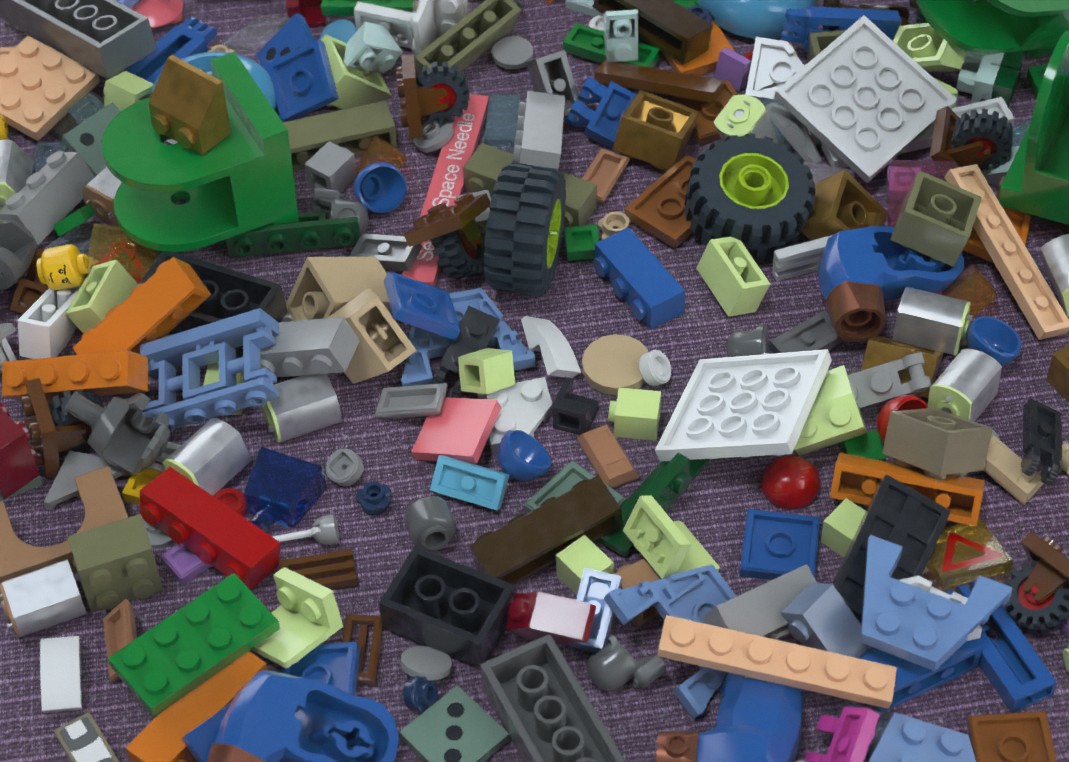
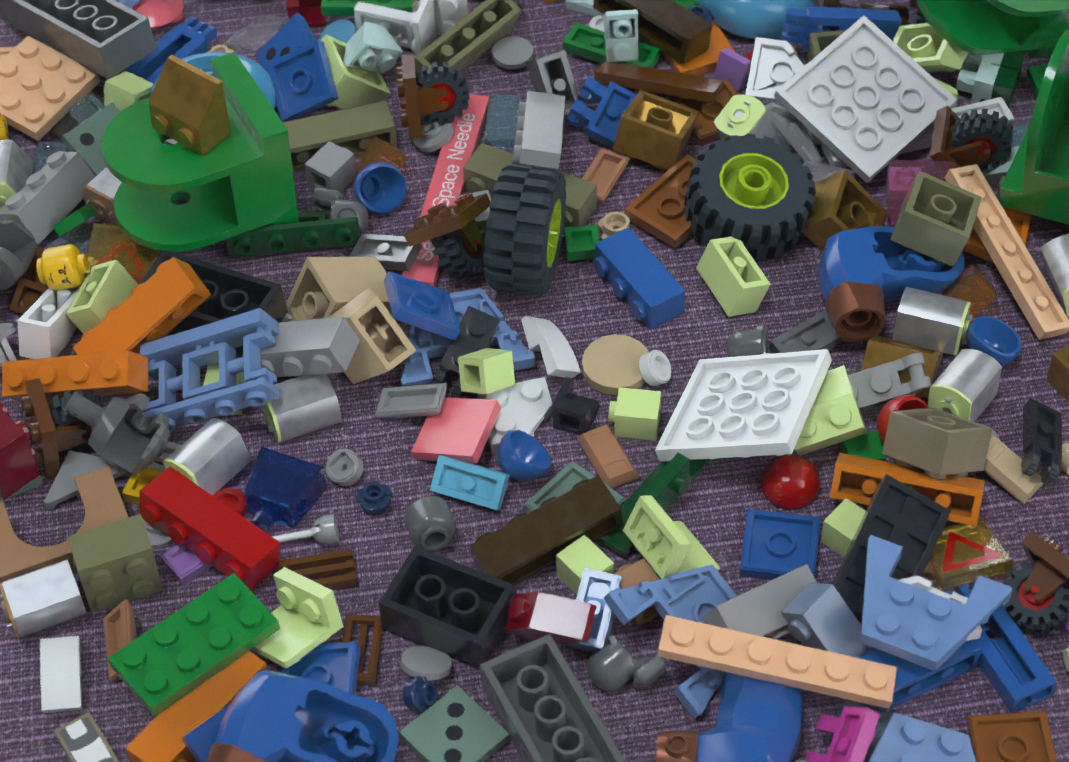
white tile [772,235,833,281] -> none

